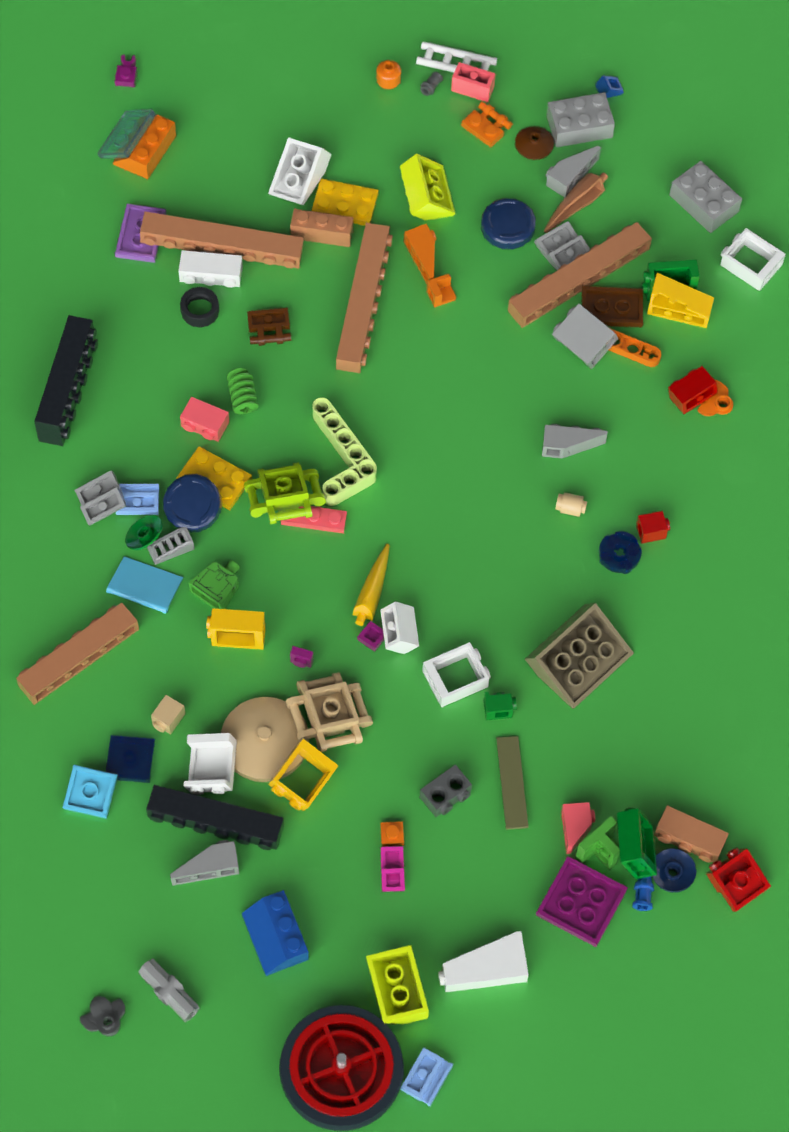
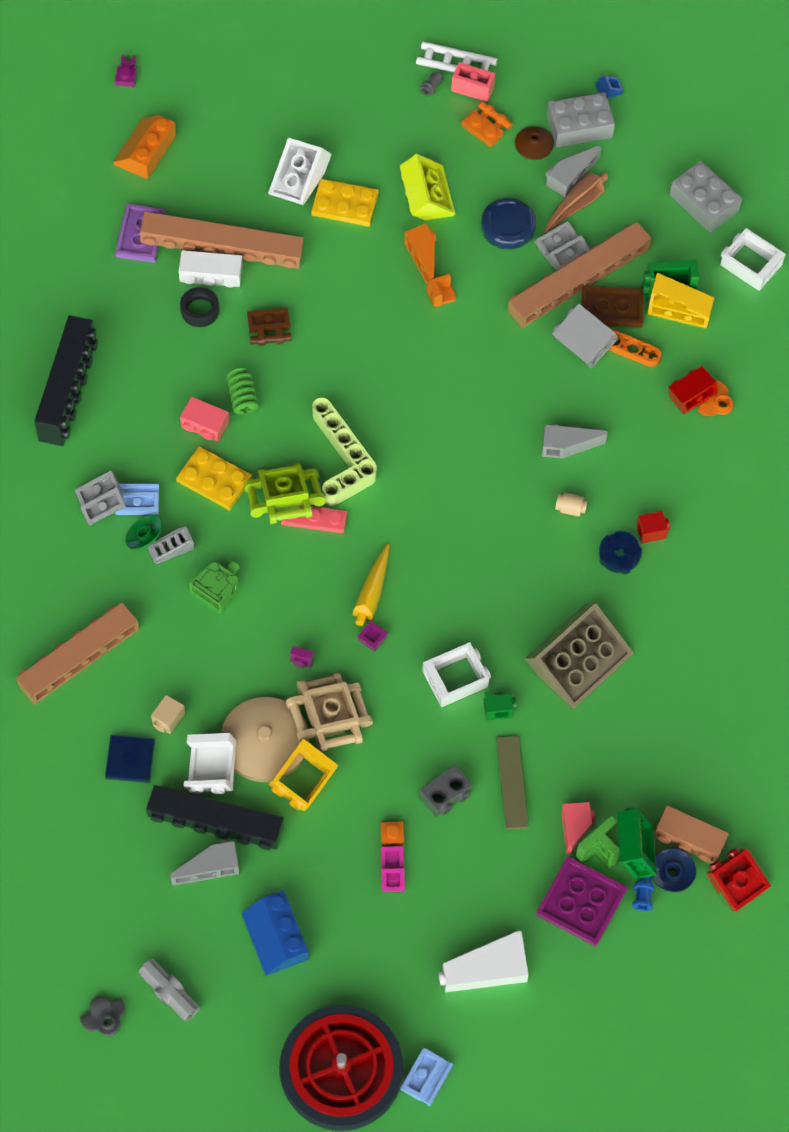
medium azure tile [62,765,118,819] -> none
clear light blue tile [97,109,156,158] -> none
medium azure piece [106,556,183,614] -> none
dark blue piece [163,474,222,533] -> none
yellow window [206,608,266,650] -> none
nougat brick [290,209,353,247] -> none
nougat brick [336,223,393,373] -> none
neon yellow slope [366,945,429,1024] -> none
orange head [376,60,401,89] -> none
white brick [380,602,419,654] -> none

